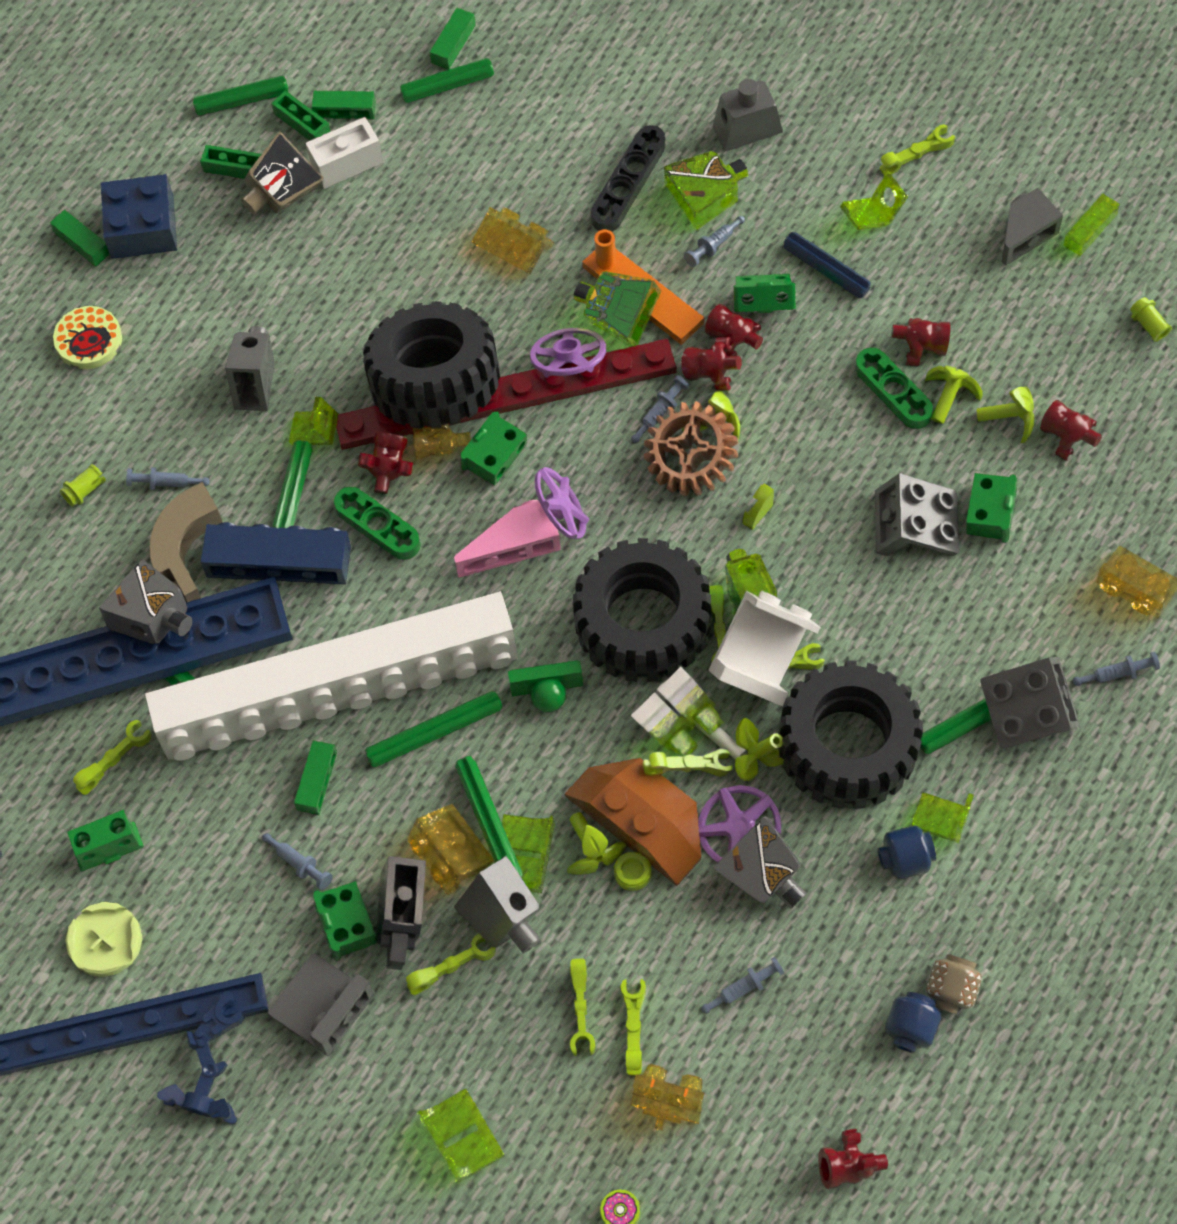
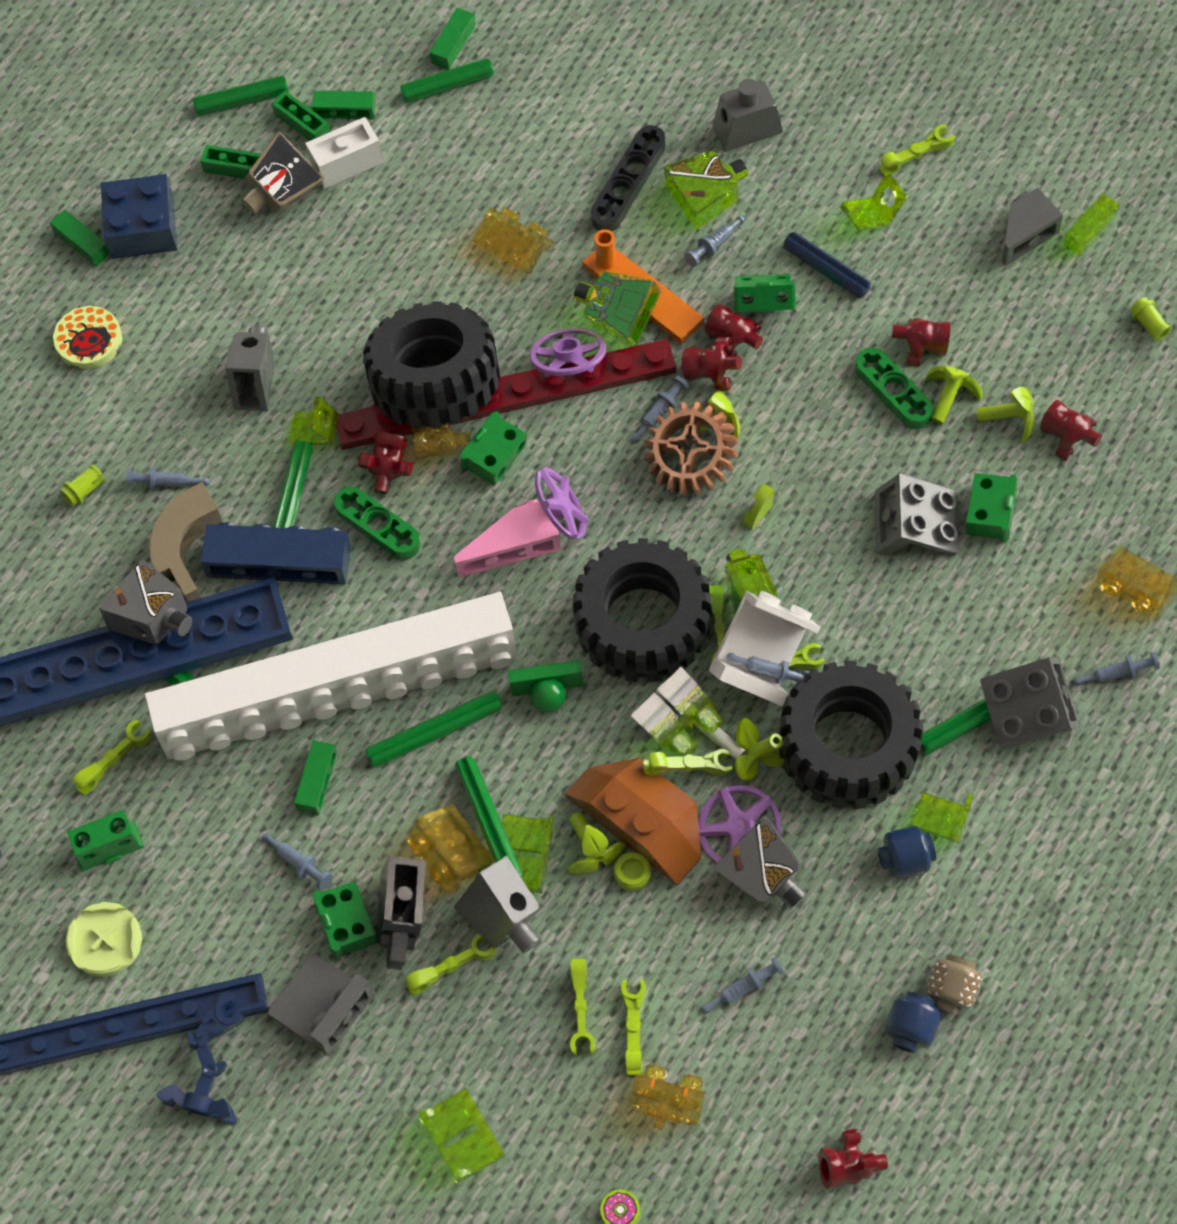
none -> sand blue piece [727,653,810,685]

